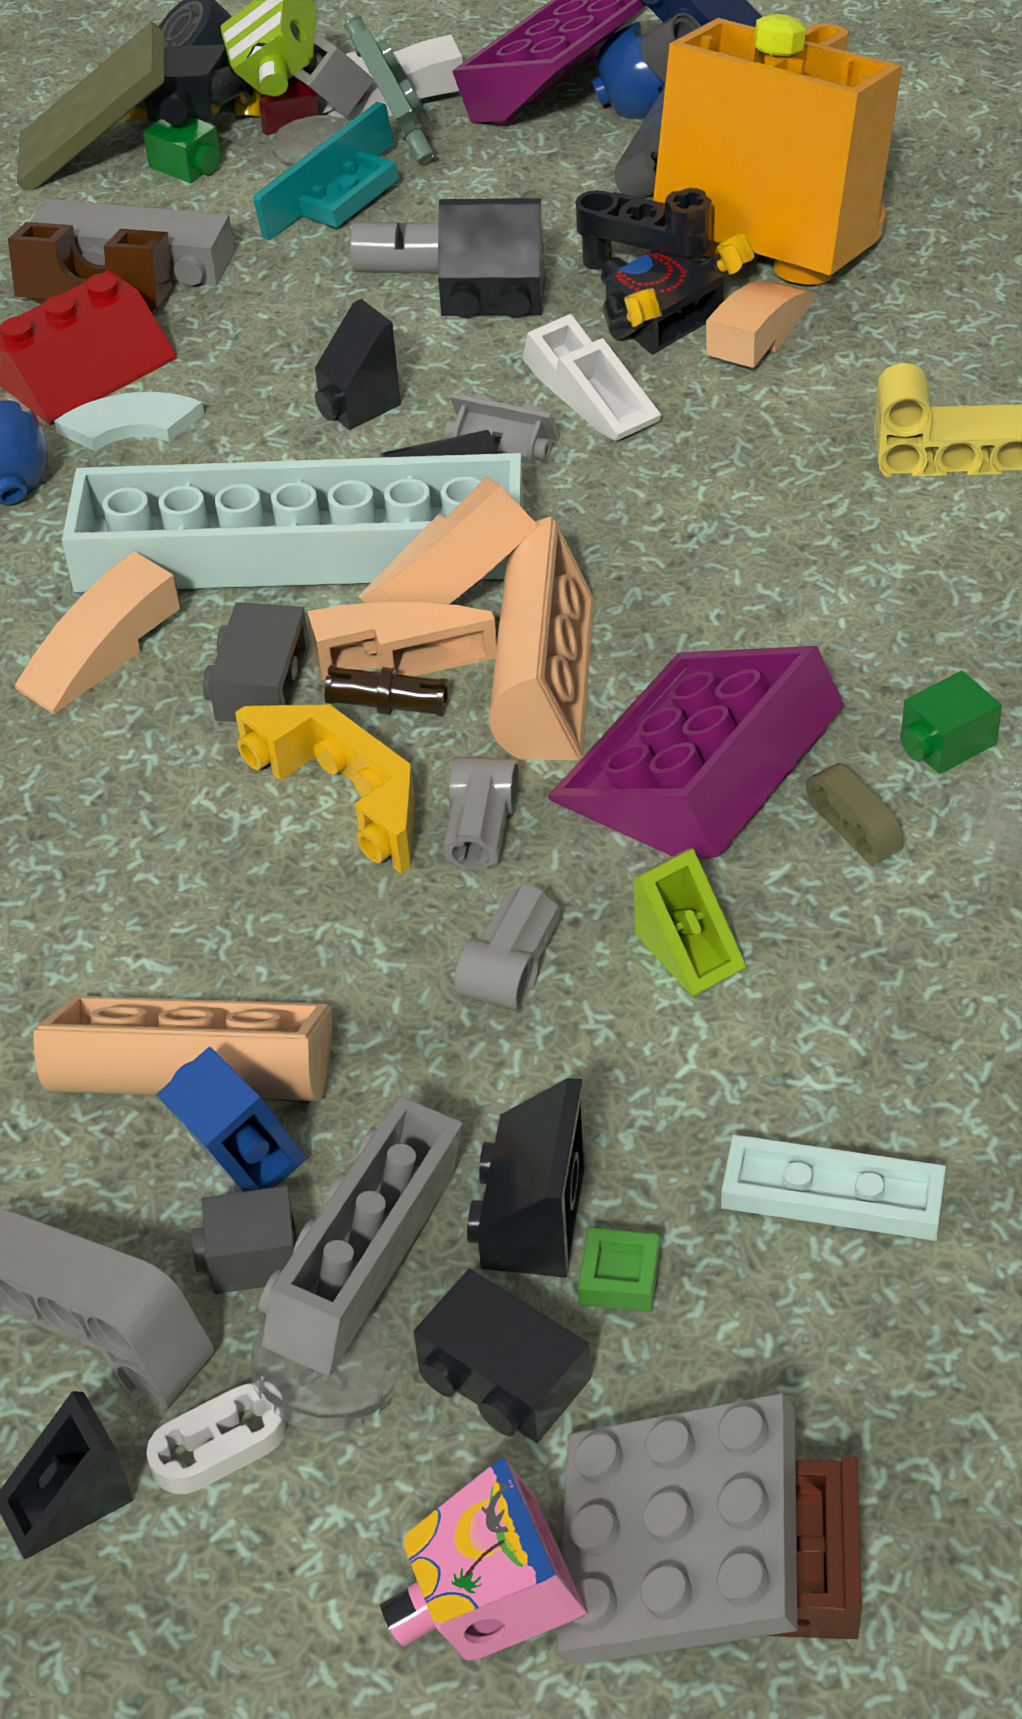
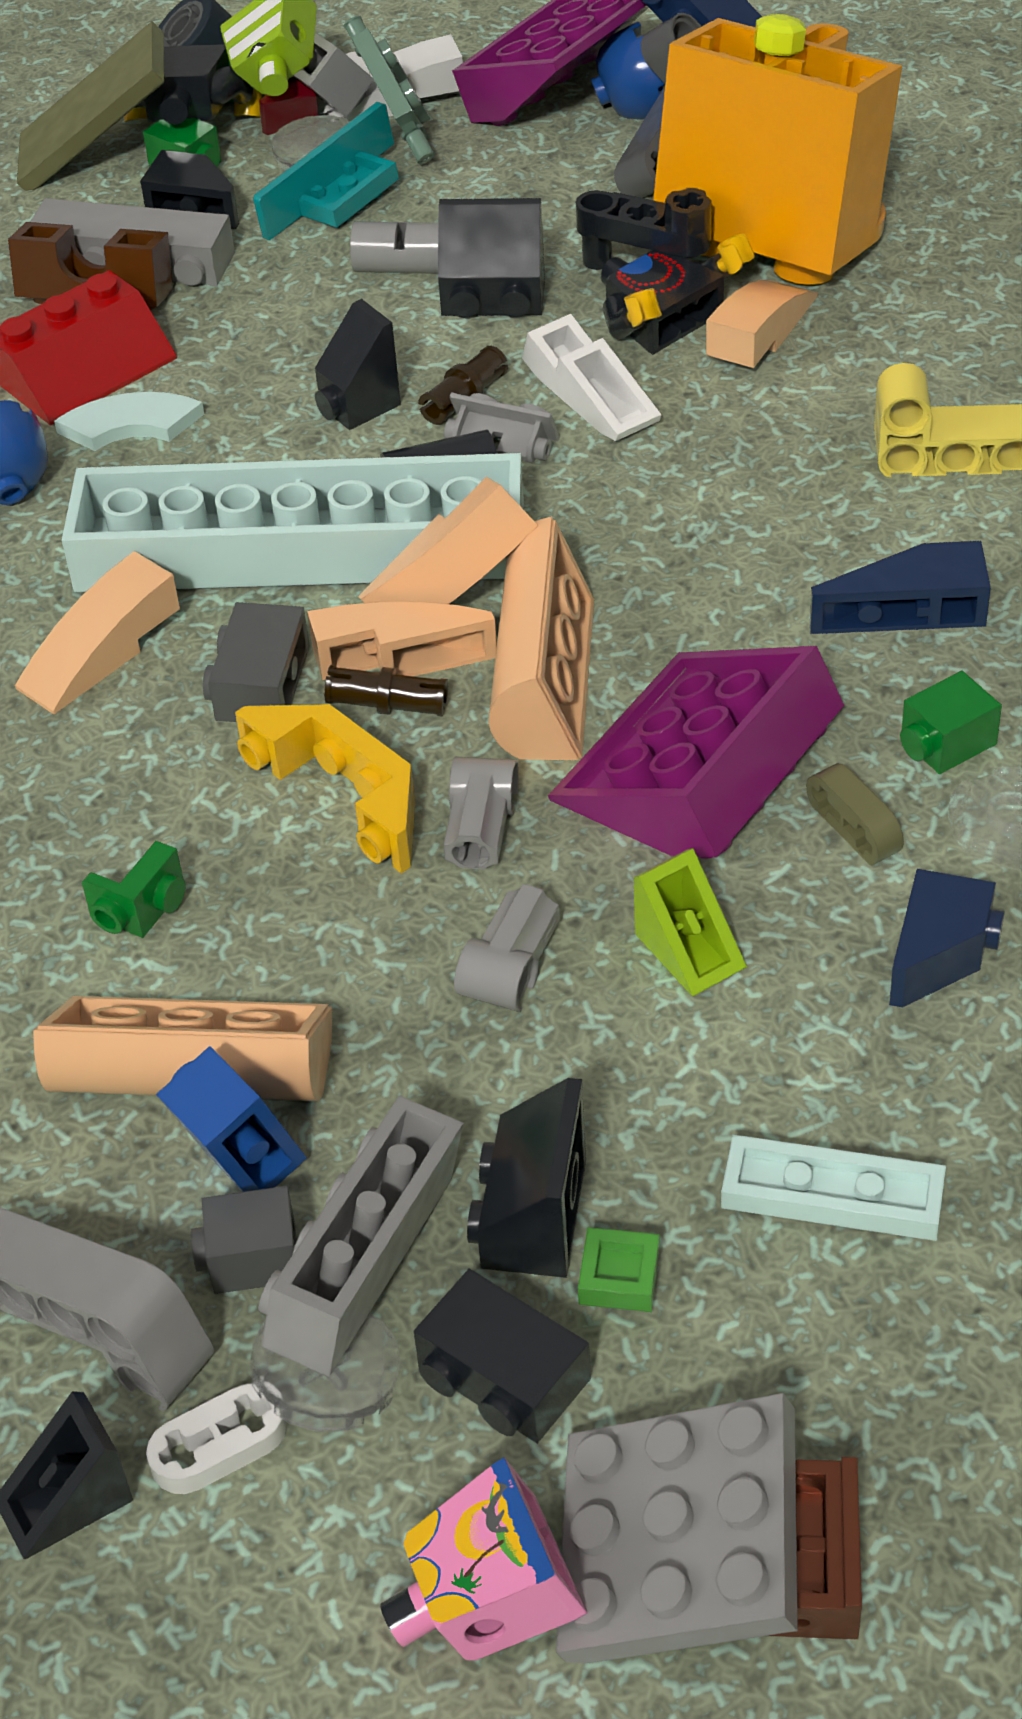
none -> green bracket [82,841,186,938]
none -> black slope [140,150,239,229]
none -> dark brown pin [418,345,508,425]
none -> dark blue slope [809,541,991,634]
none -> dark blue slope [889,869,1005,1008]

